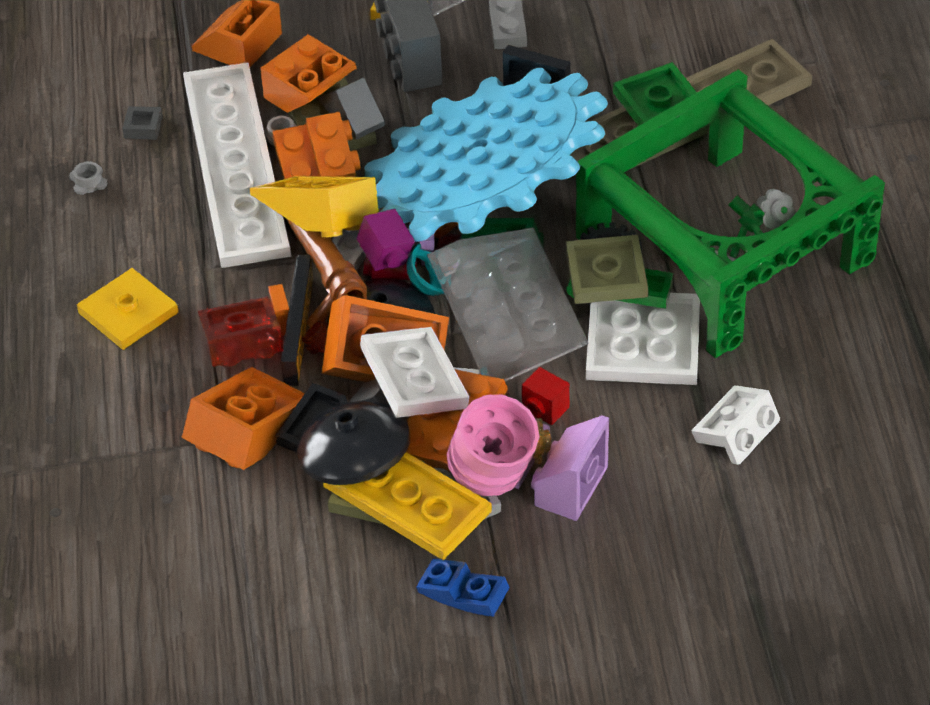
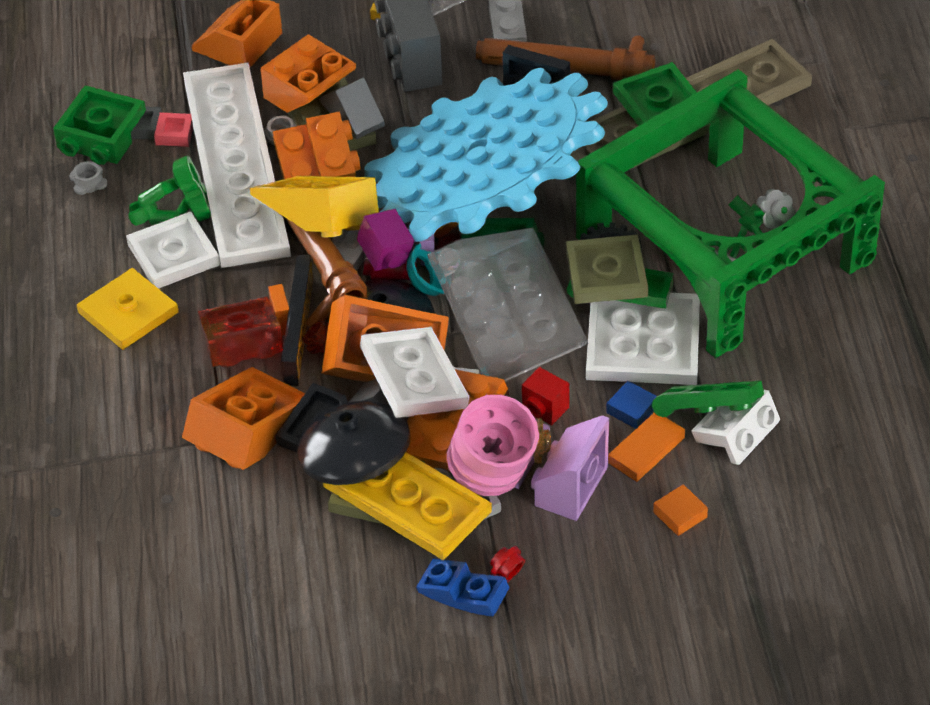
none -> green plate [53,85,146,165]
none -> white plate [126,211,220,289]
none -> green piece [129,155,211,226]
none -> coral tile [154,113,193,147]
none -> dark orange cylinder [476,36,655,81]
none -> red plate [490,546,526,582]
none -> blue tile [606,381,657,429]
none -> orange tile [608,412,685,482]
none -> green plate [652,380,764,417]
none -> orange tile [653,484,708,536]

